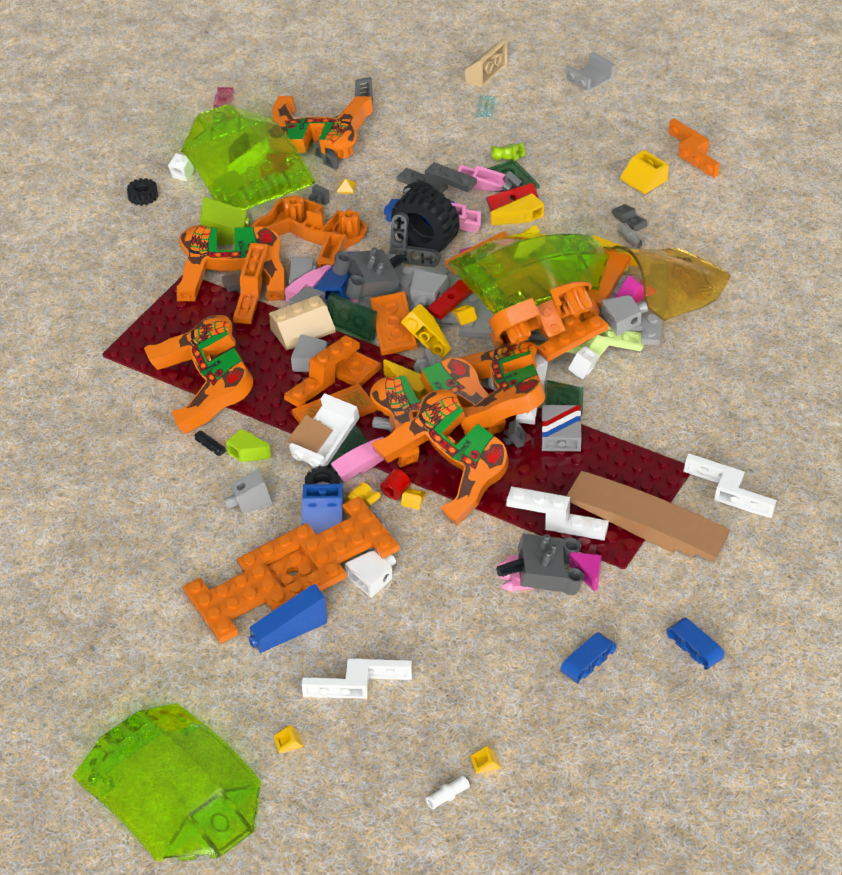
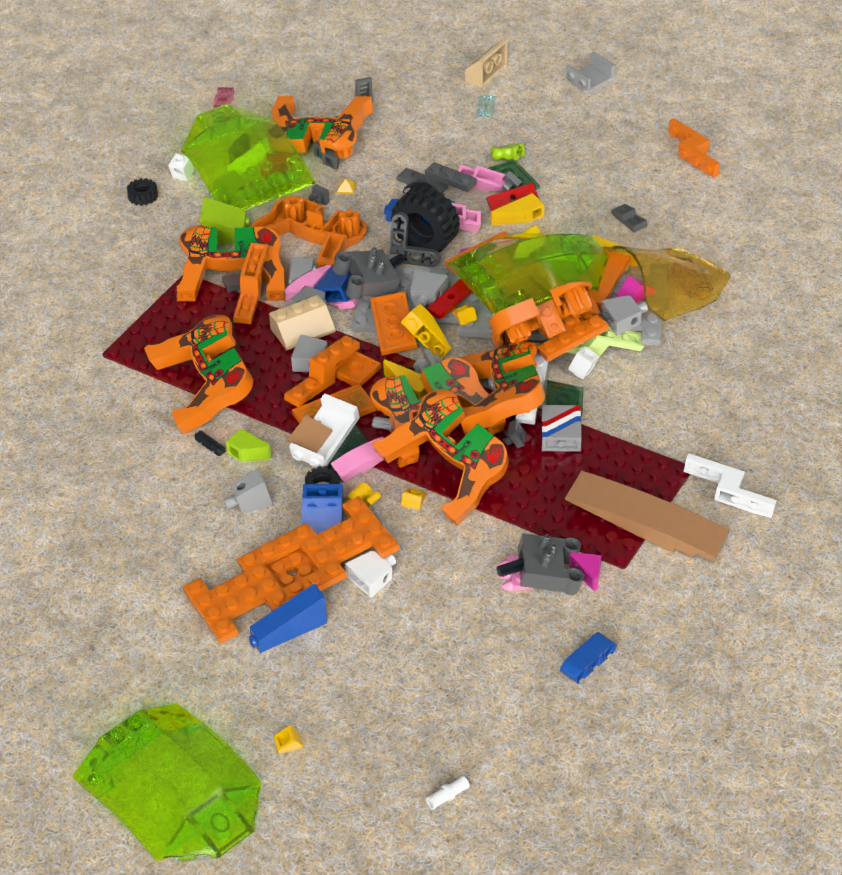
white bracket [302,658,412,699] -> none
clear green tile [328,293,377,344] -> none
red piece [380,469,411,500] -> none
yellow slope [470,745,501,774] -> none
white bracket [507,486,609,540] -> none
light grey pin [618,223,645,250] -> none
yellow slope [620,150,669,195] -> none
blue beam [666,617,725,670] -> none

